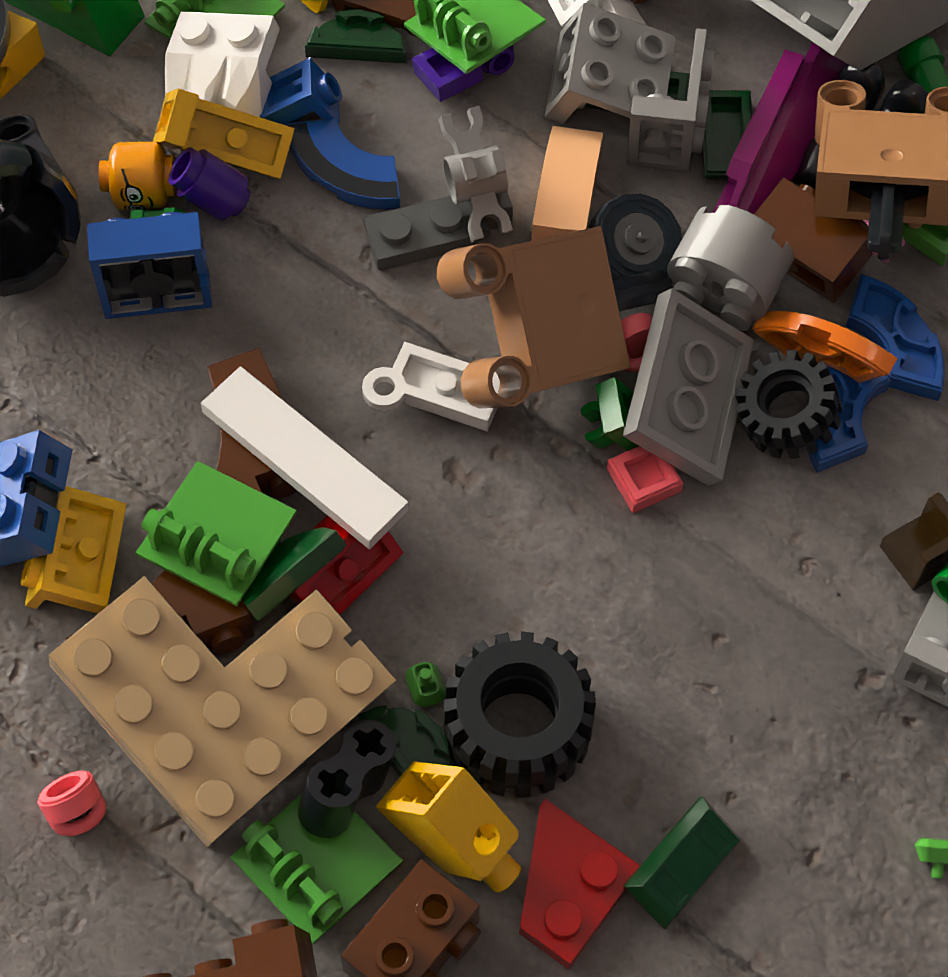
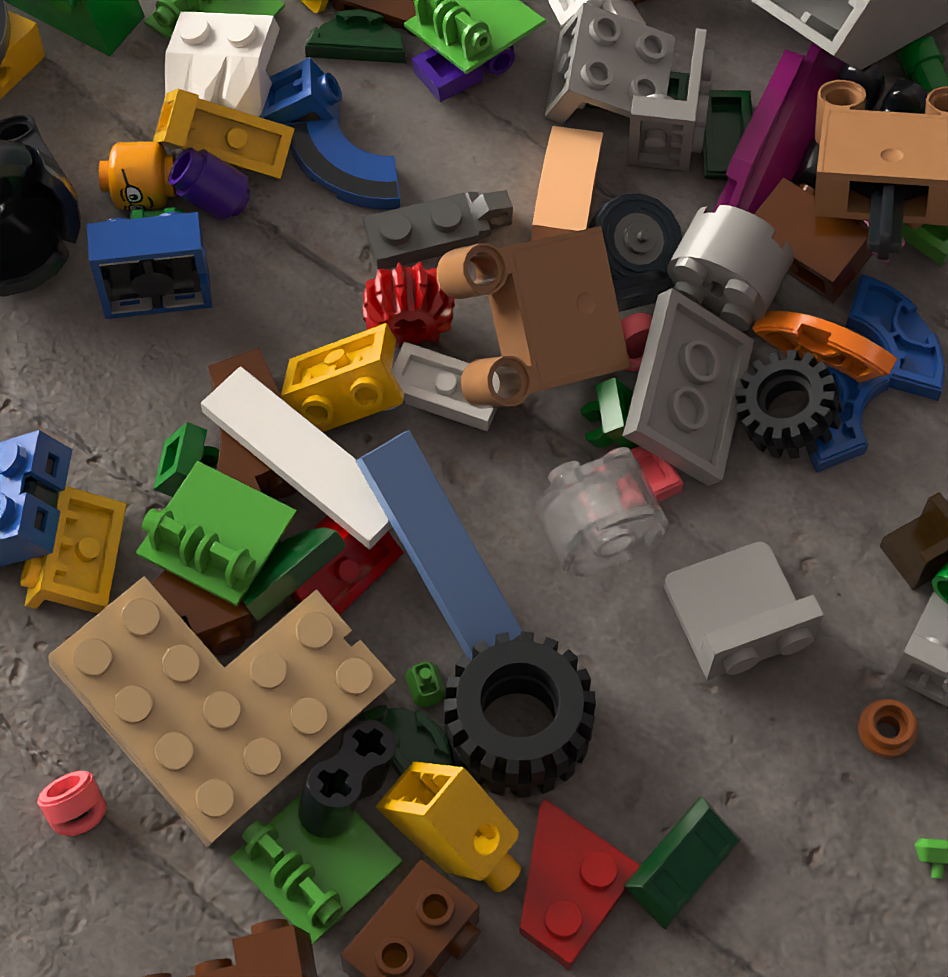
light grey pin [438,106,513,243] -> none
none -> green tile [153,422,220,497]
none -> yellow bracket [281,323,404,432]
none -> medium blue tile [355,430,523,660]
none -> red gear [362,262,455,348]
none -> clear brick [535,447,669,577]
none -> light grey bracket [664,542,824,680]
none -> dark orange plate [857,699,918,758]

